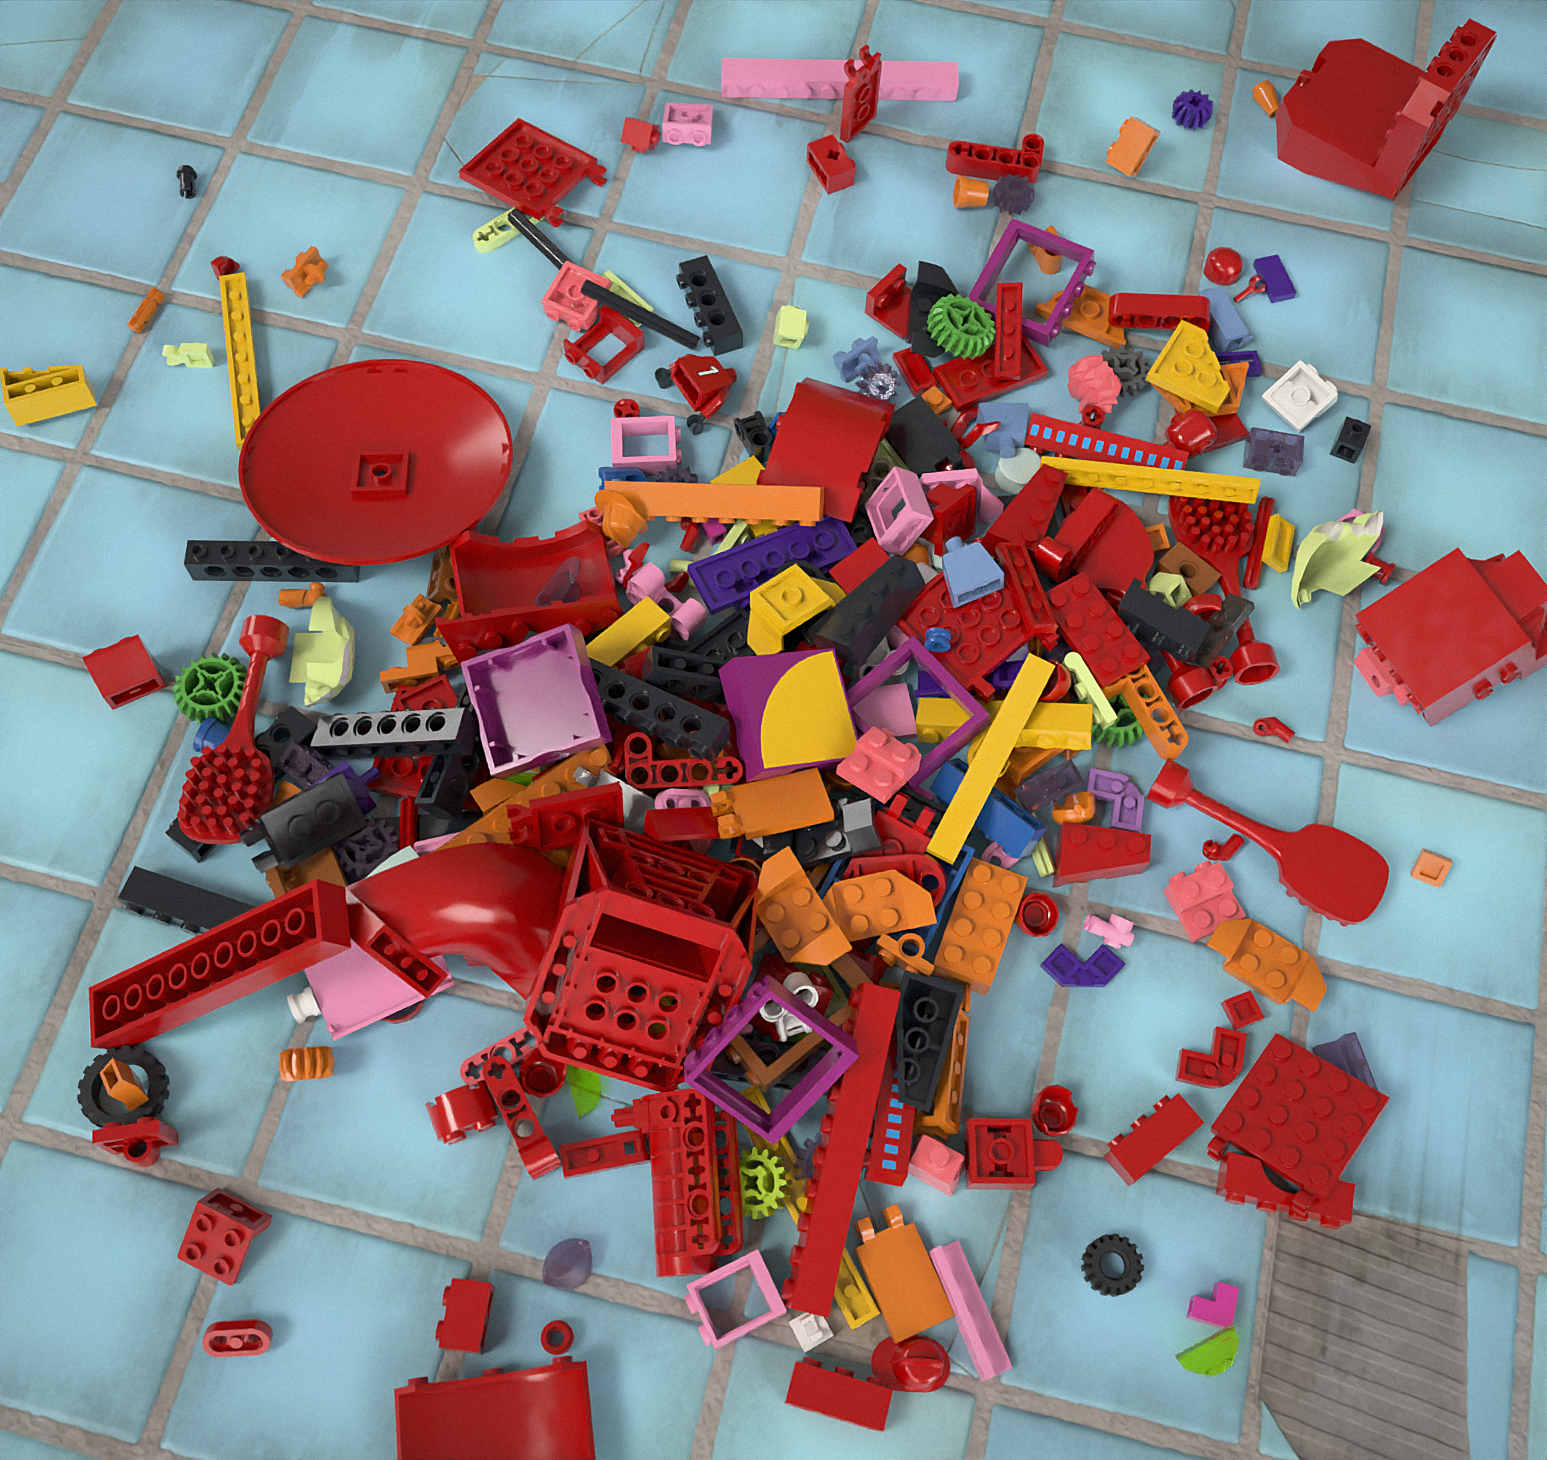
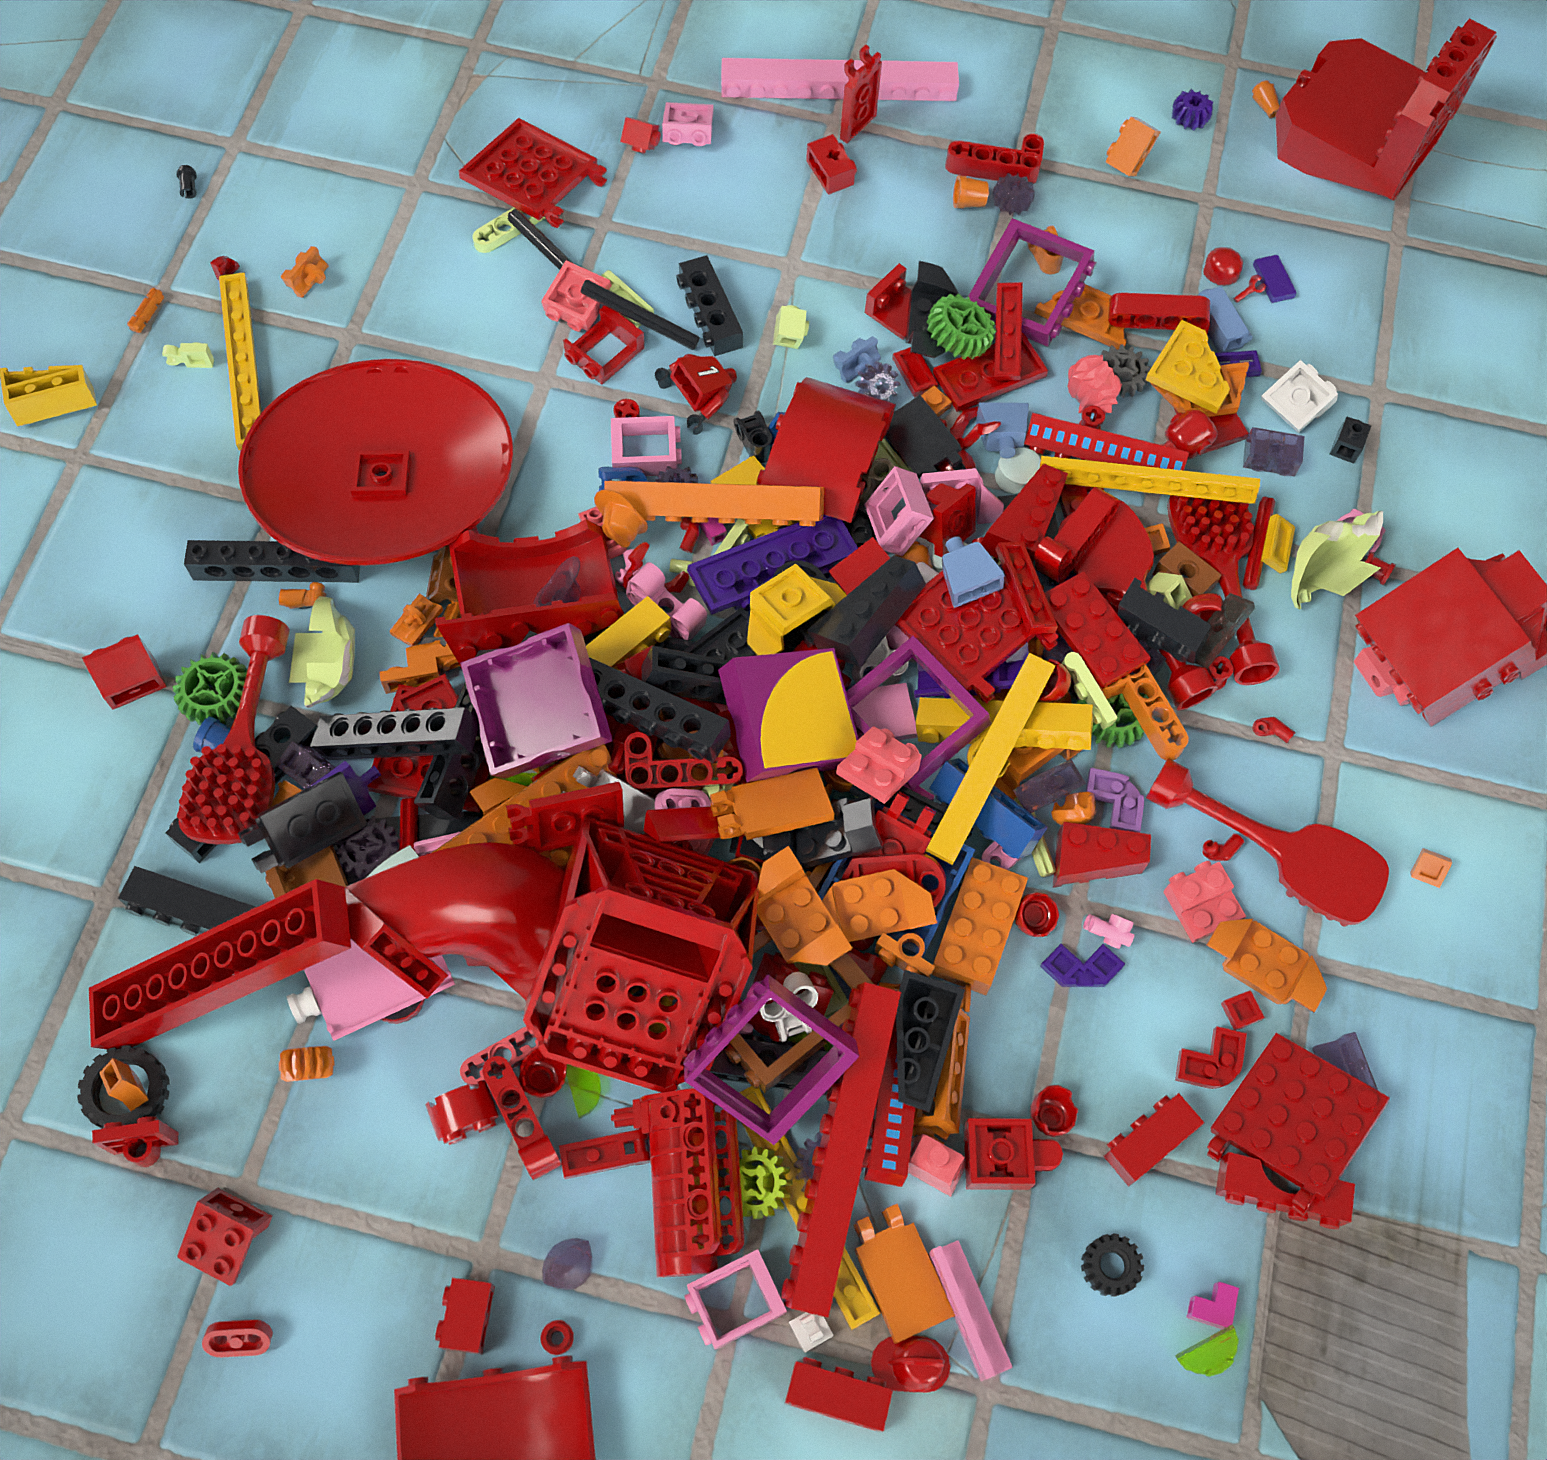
blue bush [924,628,951,652] -> none

